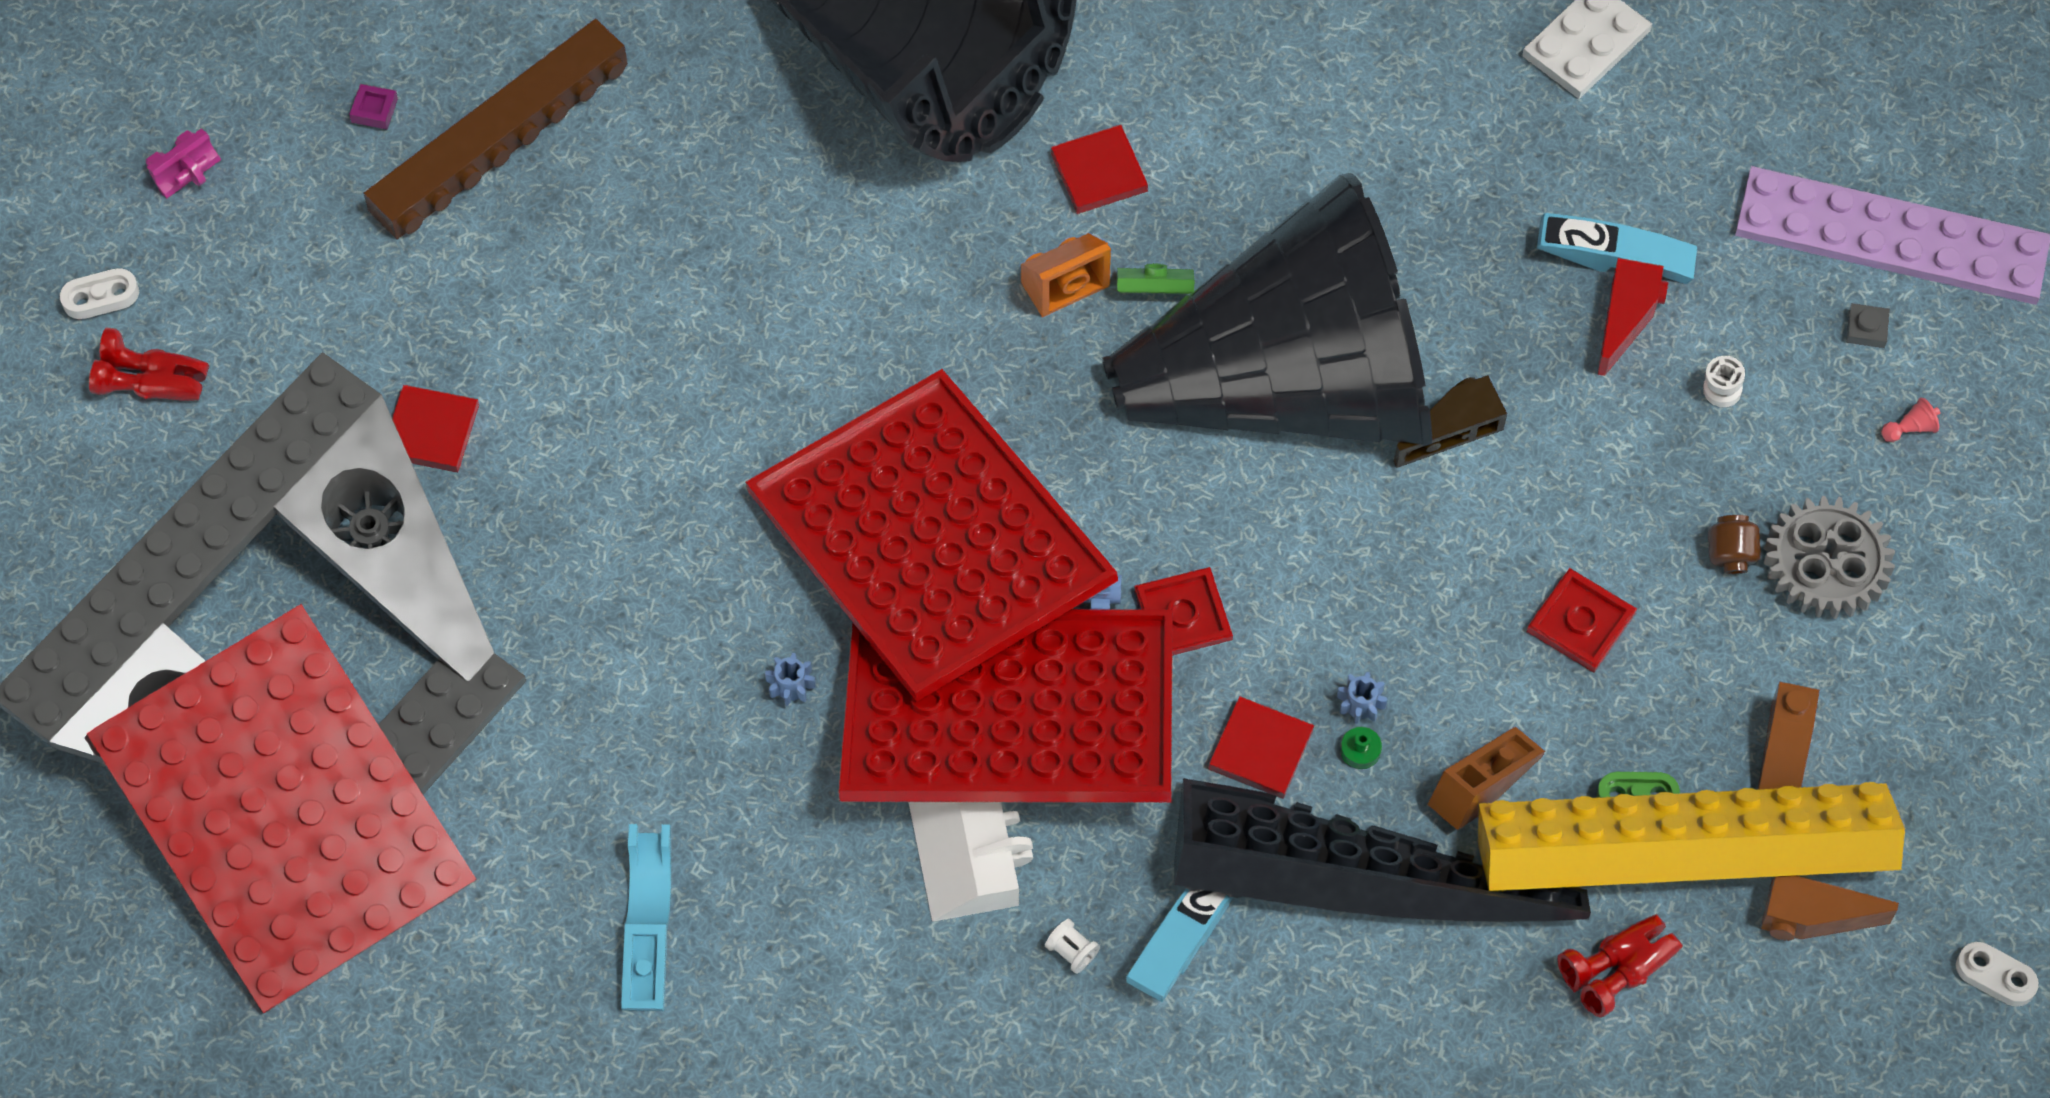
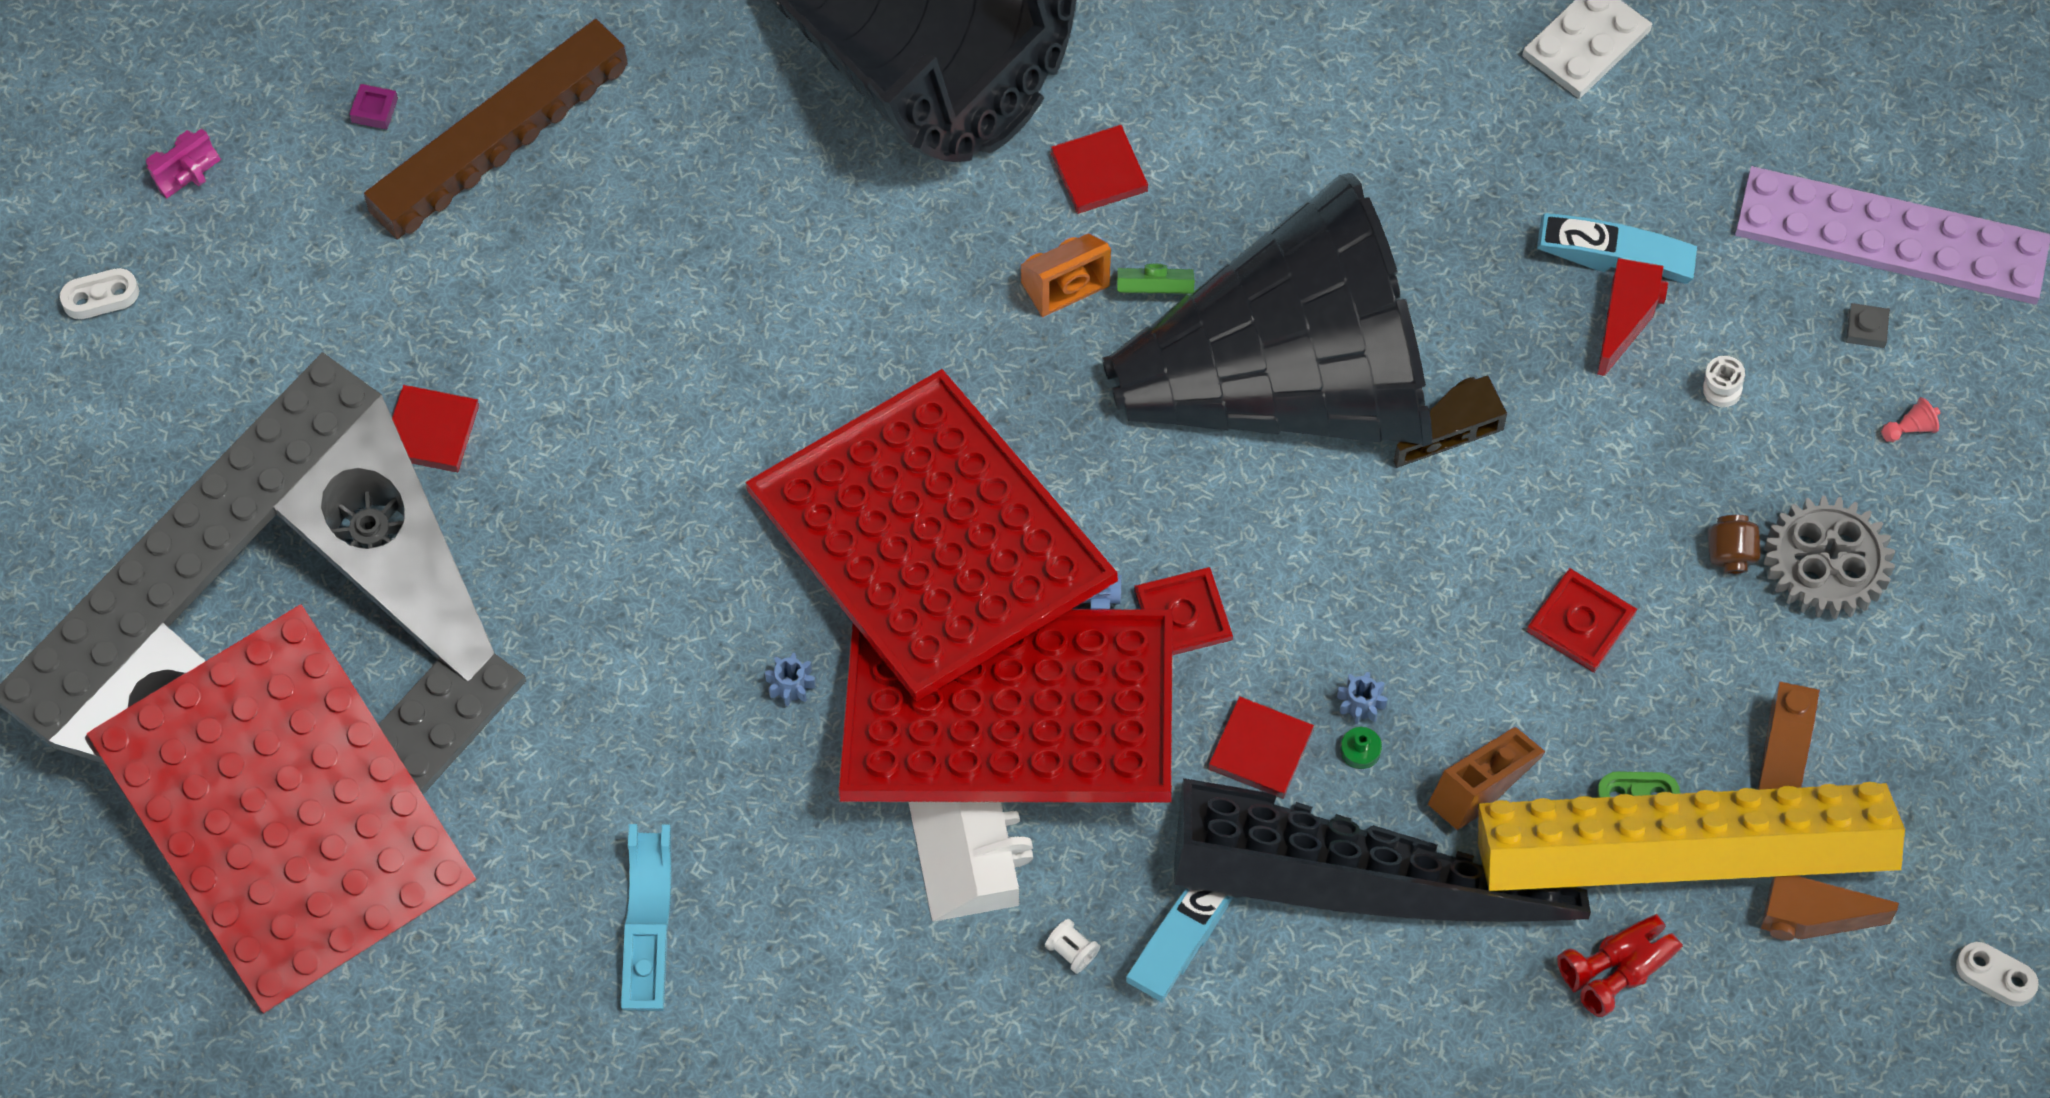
red piece [89,327,209,401] -> none

